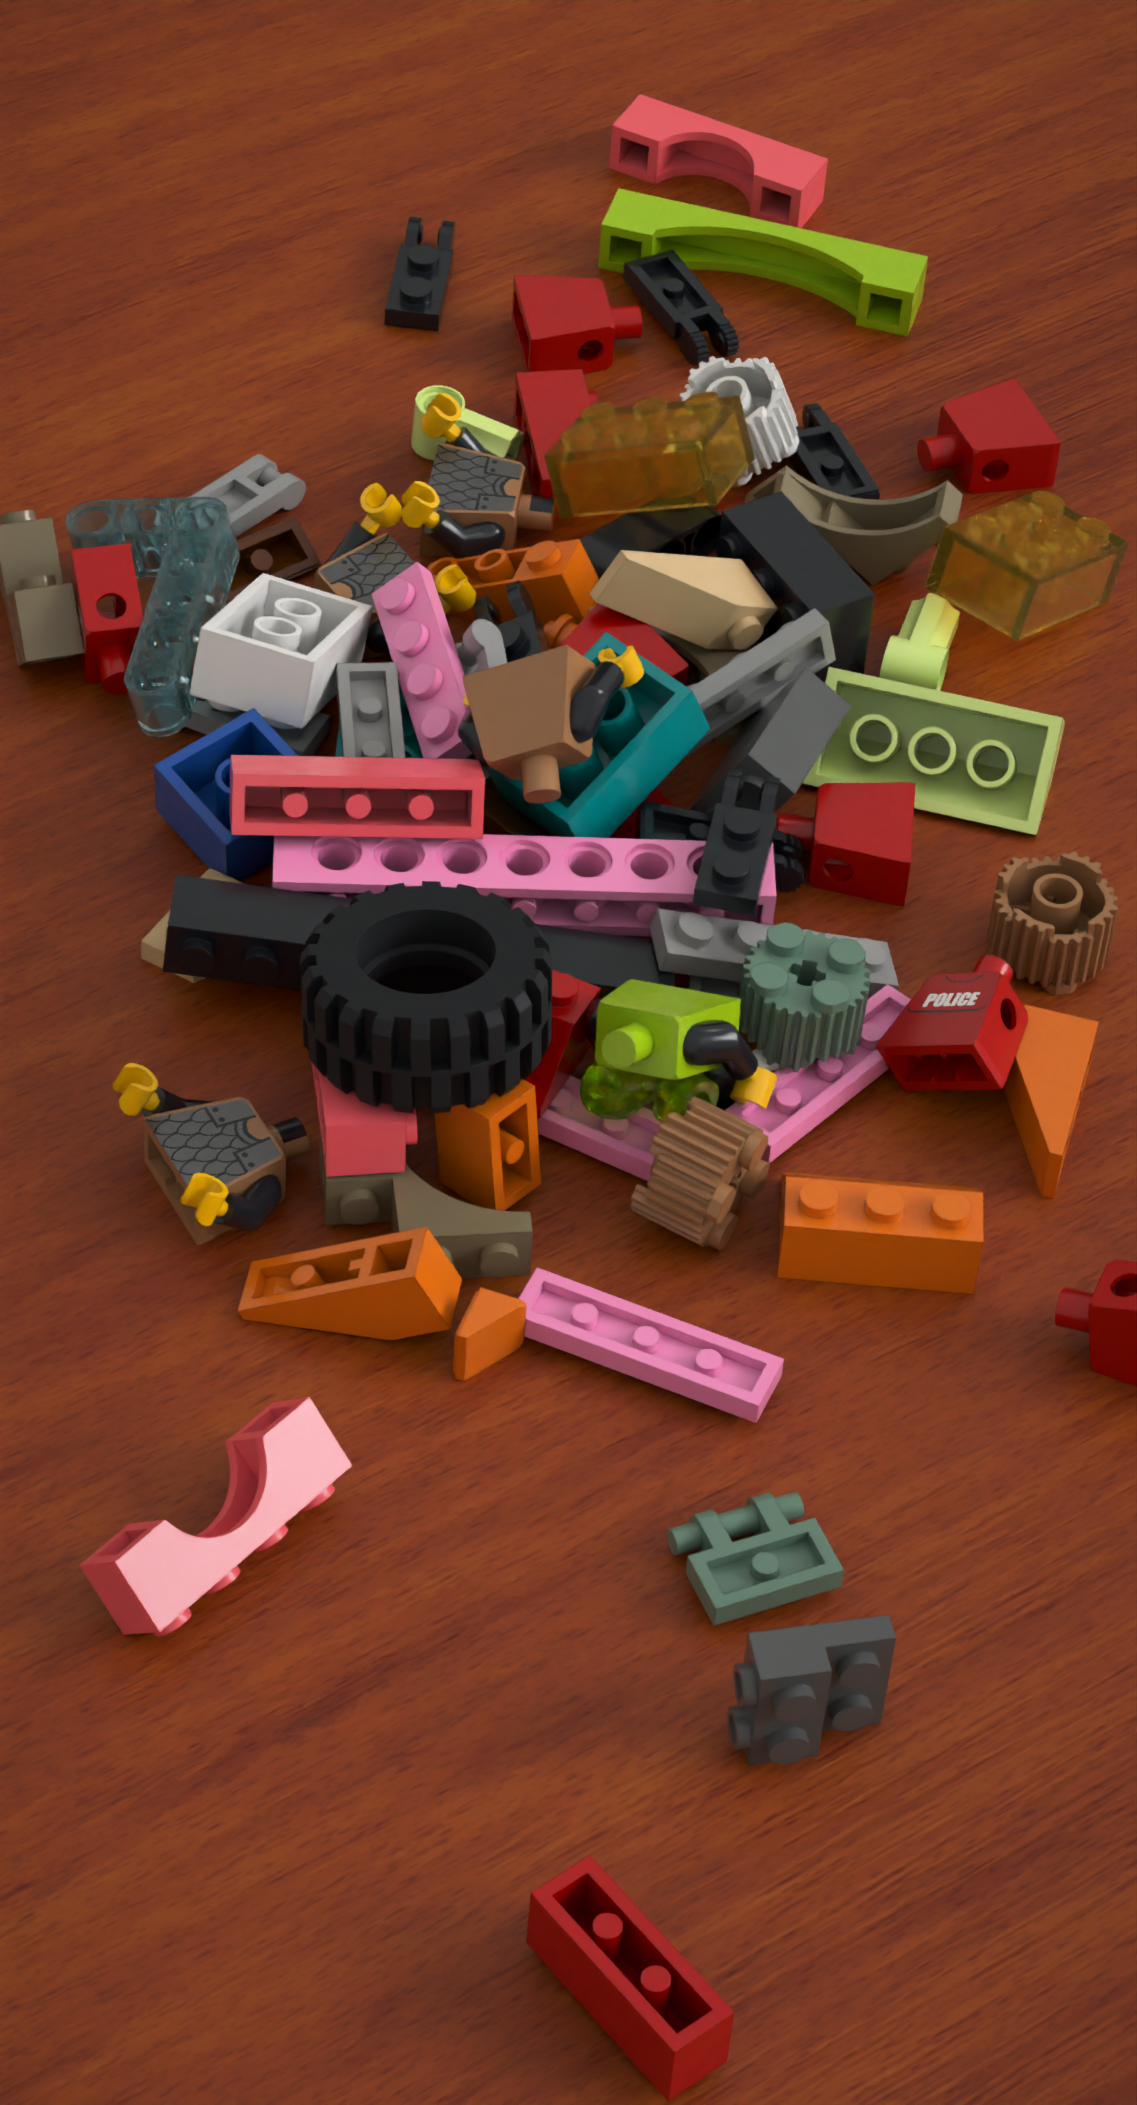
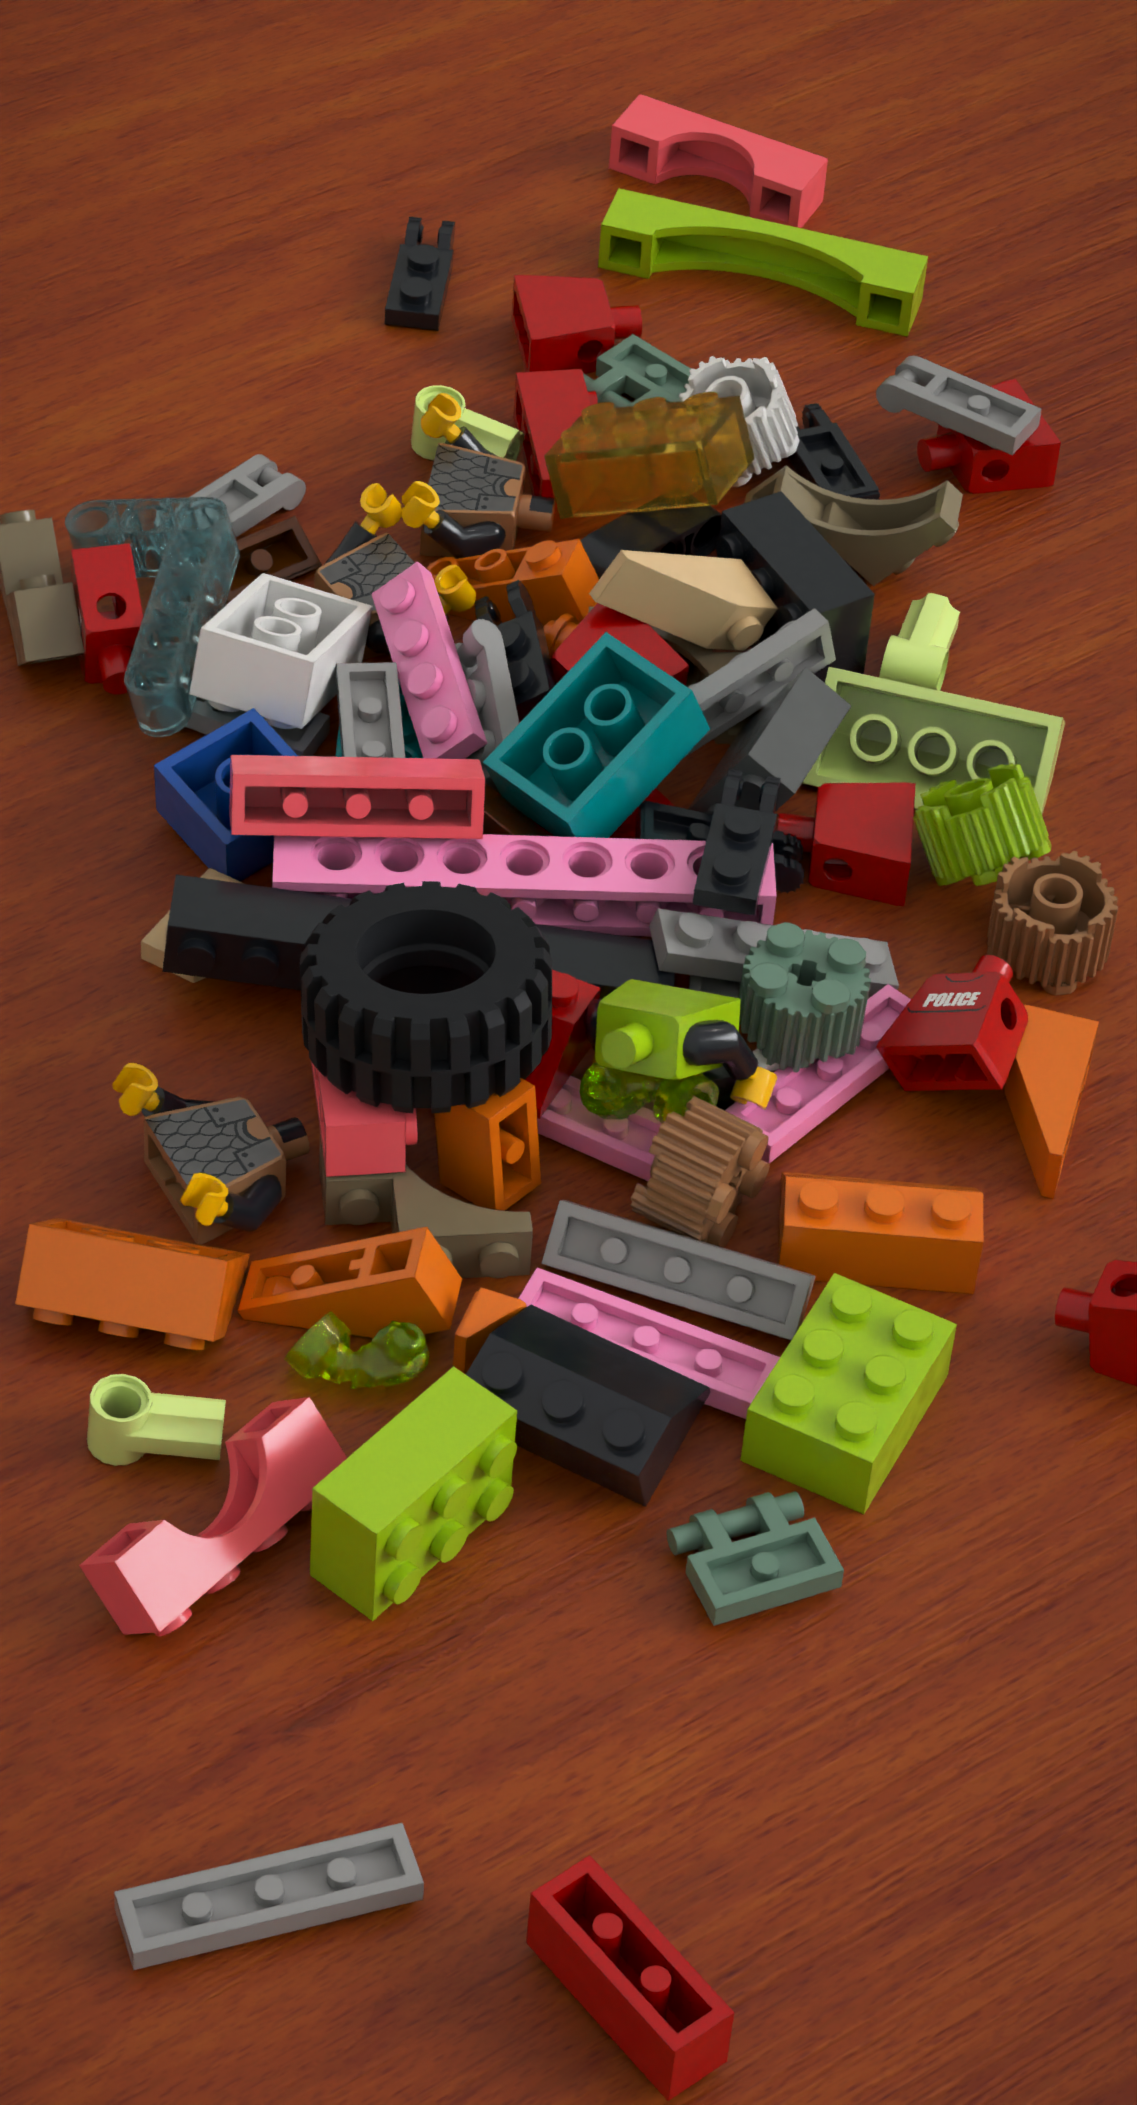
medium nougat torso [458,645,644,804] -> none
black hinge [623,250,739,366] -> none
dark grey plate [727,1615,896,1765] -> none
clear yellow brick [925,490,1129,641] -> none
none -> orange slope [15,1218,250,1350]
none -> yellowish green piece [87,1374,226,1466]
none -> light grey plate [114,1823,424,1970]
none -> clear neon green arm [284,1311,429,1390]
none -> lime brick [310,1366,517,1621]
none -> black slope [466,1304,710,1507]
none -> light grey plate [541,1200,816,1340]
none -> sand green plate [583,334,691,443]
none -> lime brick [740,1273,957,1514]
none -> light grey plate [876,355,1042,455]
none -> lime brick [913,763,1052,886]

